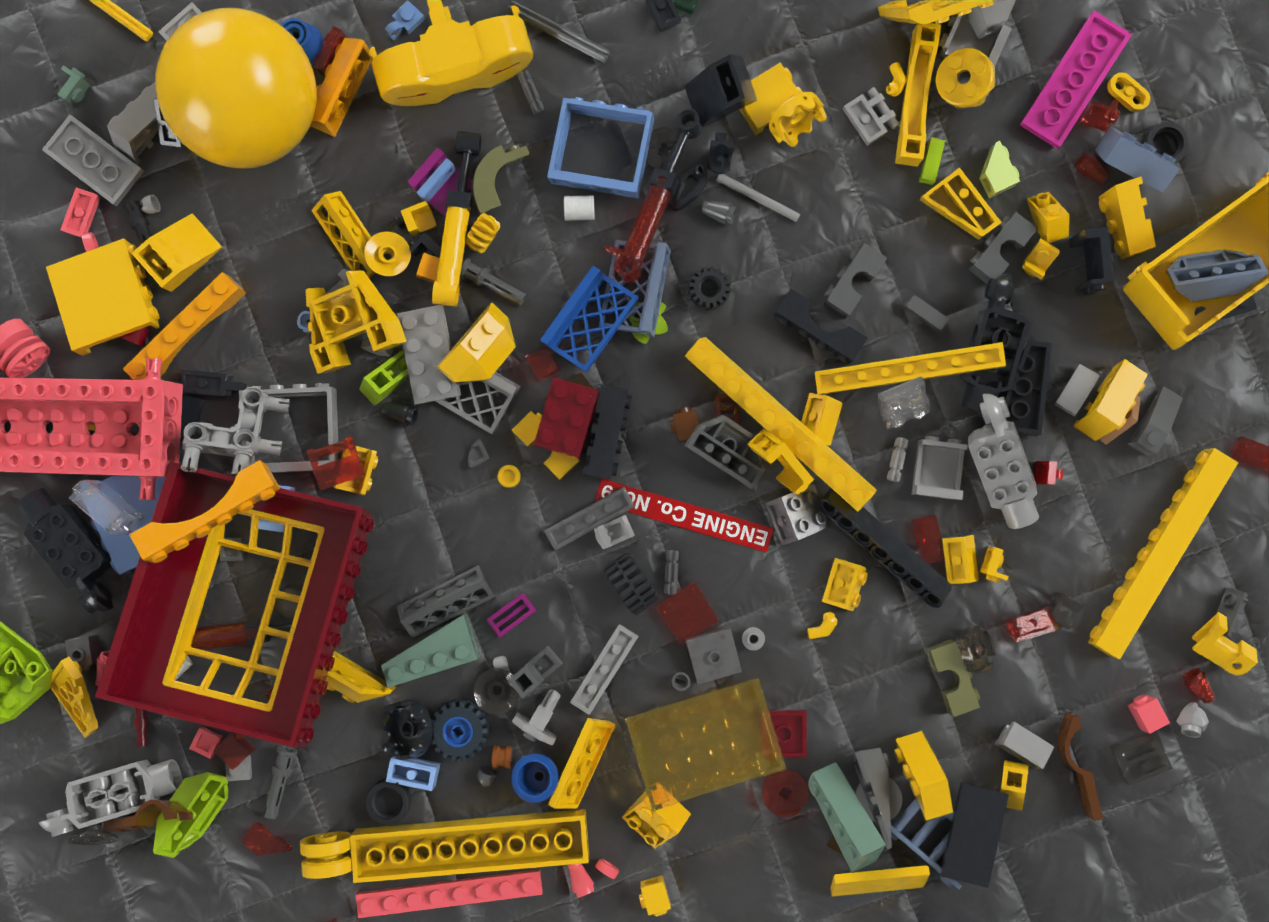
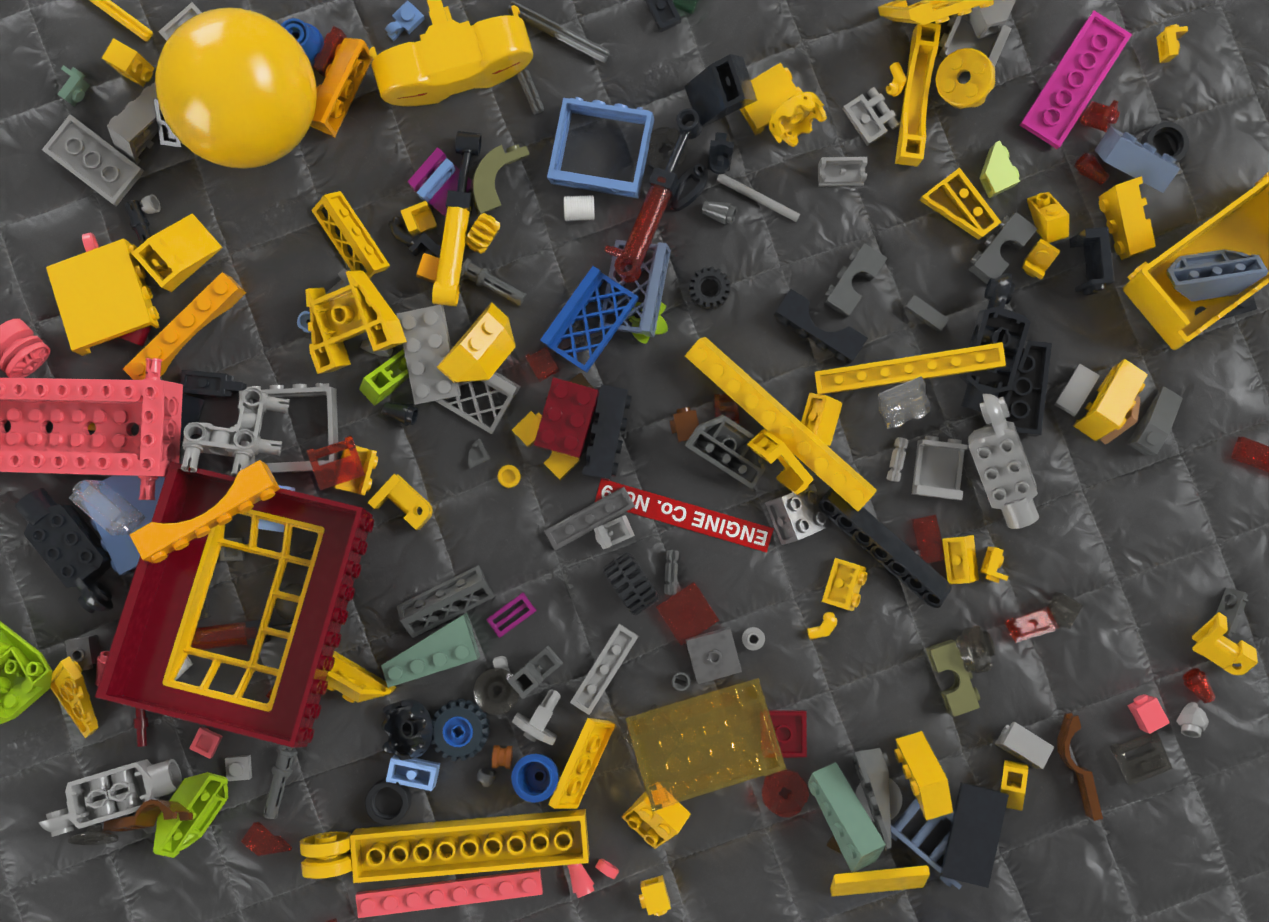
coral plate [60,188,101,238] -> none
clear red panel [213,732,256,770] -> none
yellow dish [364,232,411,277] -> none
lime piece [919,137,945,185] -> none
red tile [1033,461,1063,485] -> none
yellow brick [1088,448,1238,660] -> none
yellow plate [1107,72,1150,112] -> none
none -> yellow brick [102,38,154,87]
none -> yellow piece [368,474,433,530]
none -> light grey hinge [818,157,867,187]
none -> yellow bracket [1156,24,1188,63]

